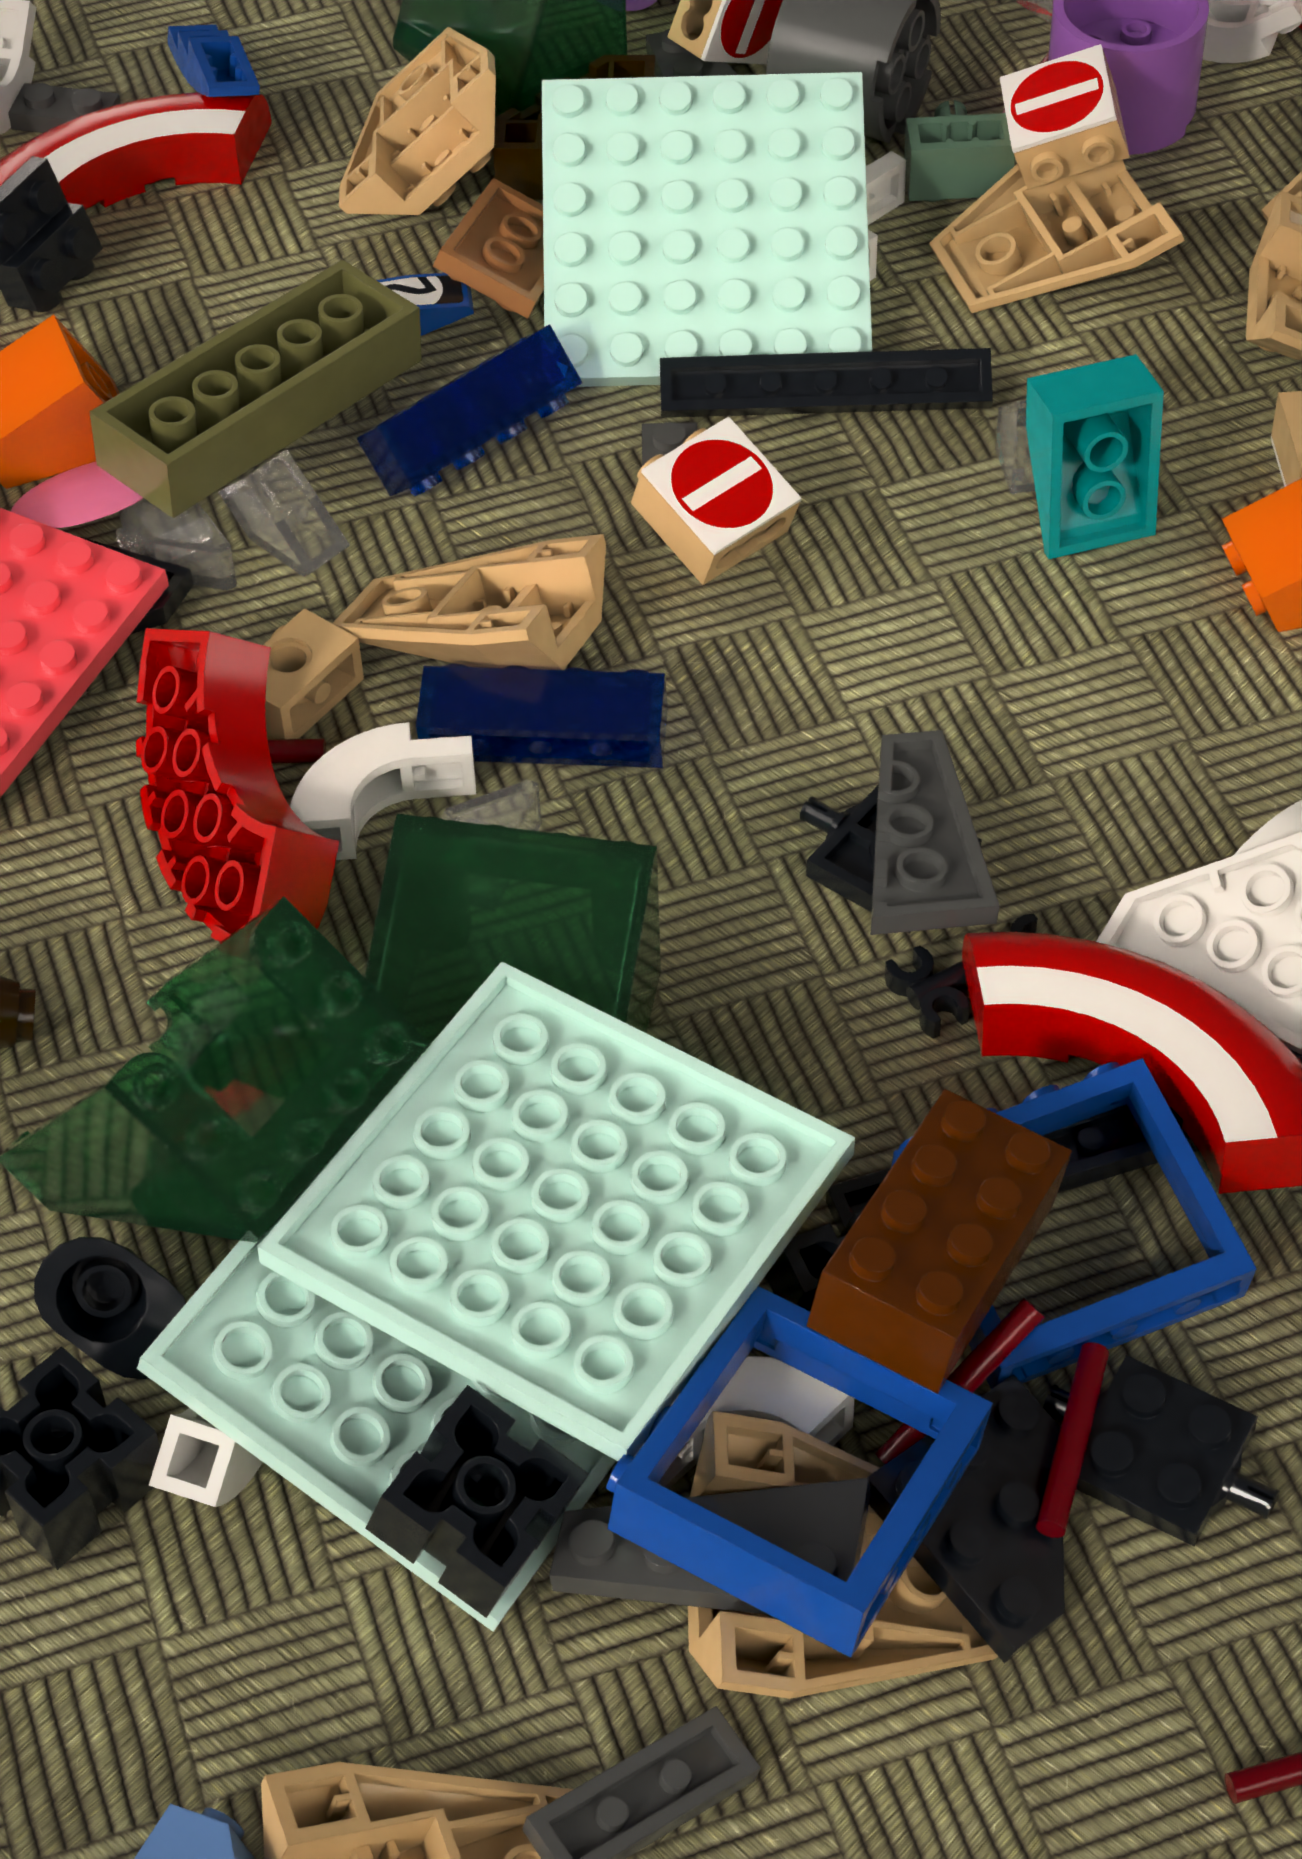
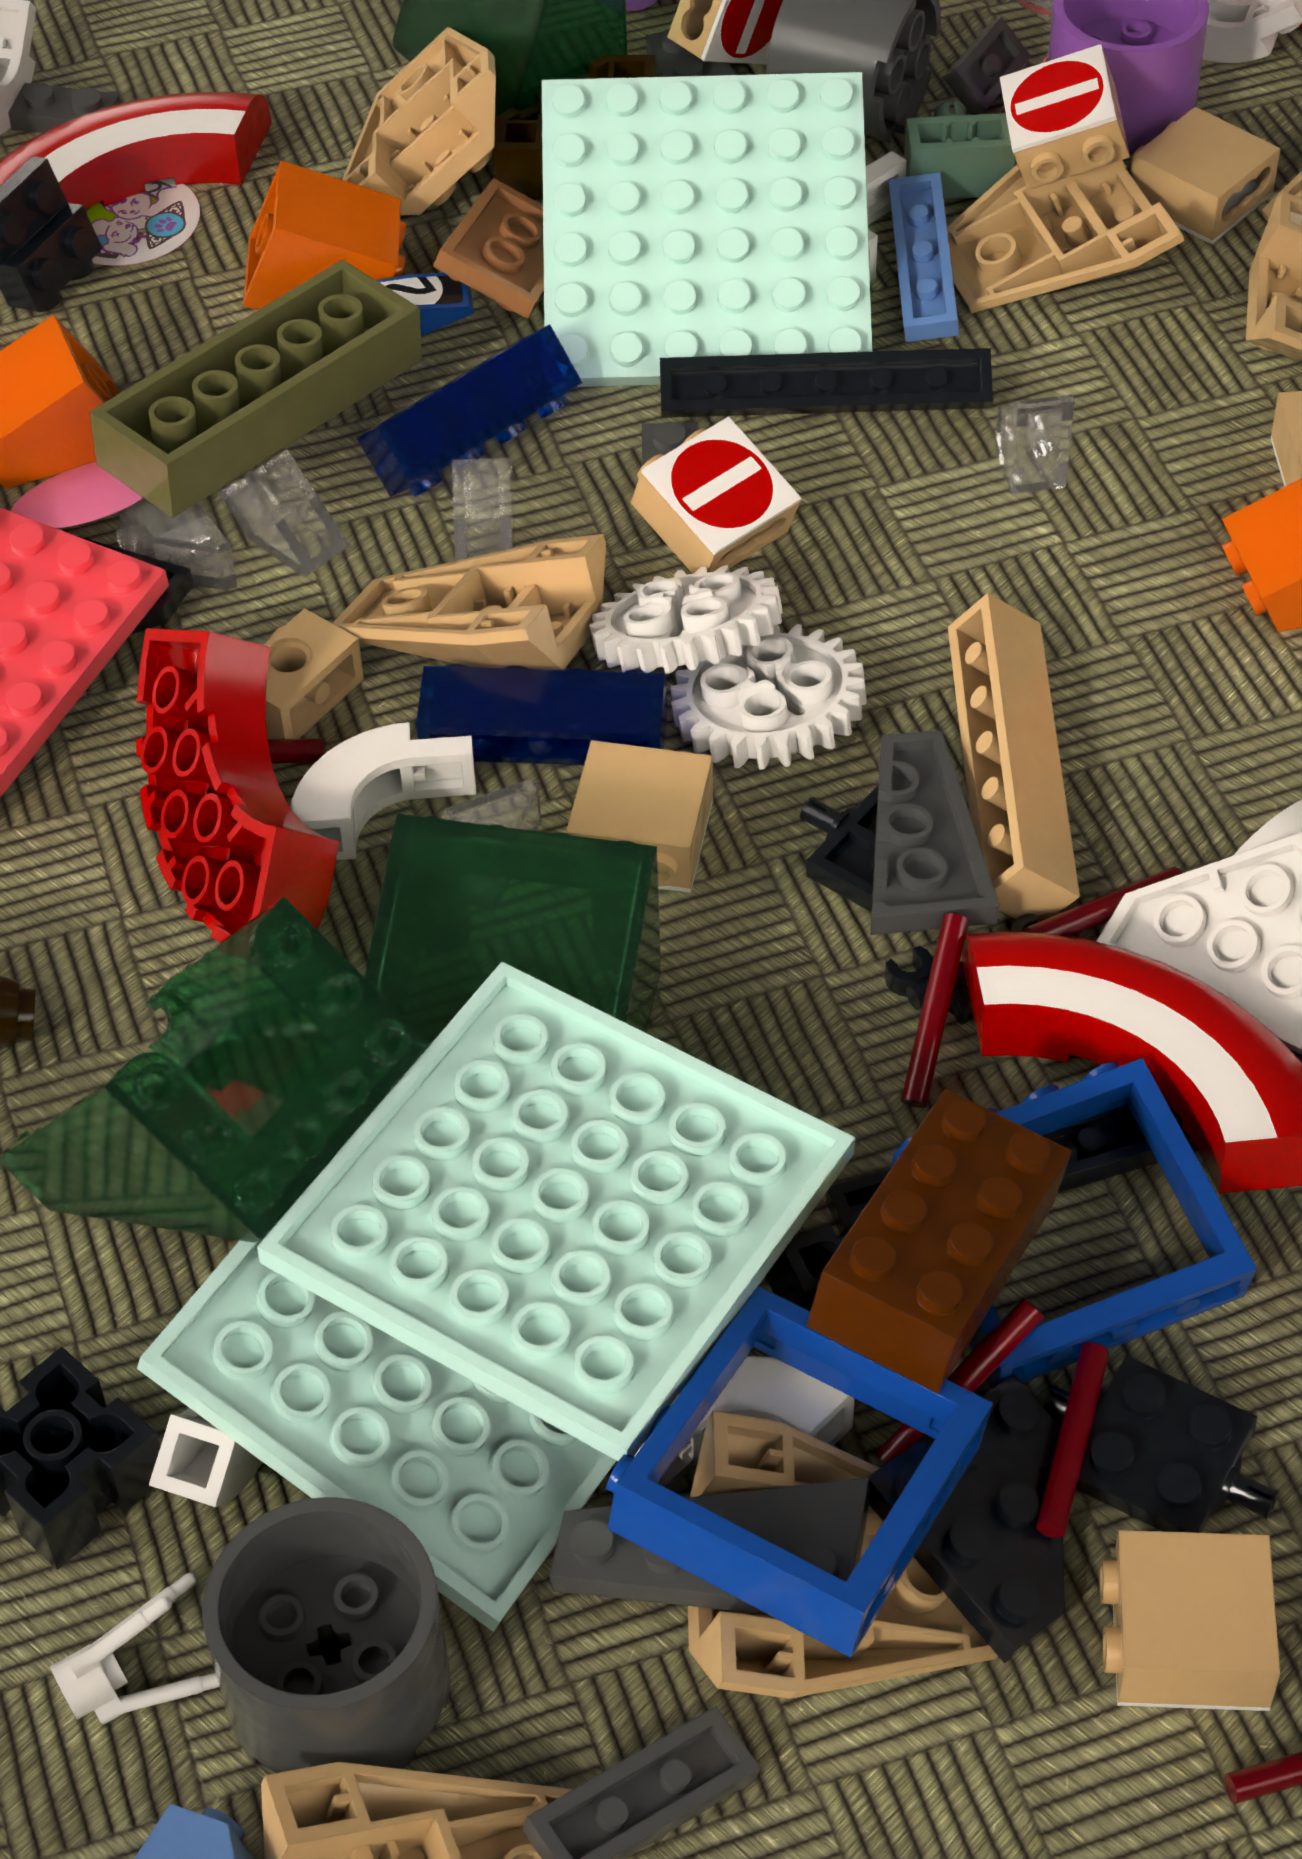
black piece [34,1237,186,1379] -> none
blue slope [168,25,260,97] -> none
black brick [365,1385,589,1618] -> none
teal slope [1026,354,1164,559] -> none
none -> white plant [50,1573,220,1726]
none -> white sticker [85,178,200,266]
none -> dark grey brick [202,1497,450,1773]
none -> orange slope [243,160,407,309]
none -> clear slope [452,458,514,561]
none -> tan piece [566,740,713,893]
none -> white gear [589,565,783,675]
none -> white gear [670,624,867,770]
none -> medium blue plate [888,172,959,342]
none -> dark red bar [901,913,969,1108]
none -> dark grey plate [943,17,1031,115]
none -> tan brick [948,593,1080,923]
none -> dark red bar [1022,867,1183,937]
none -> tan piece [1099,1530,1280,1711]
none -> tan piece [1128,107,1280,245]

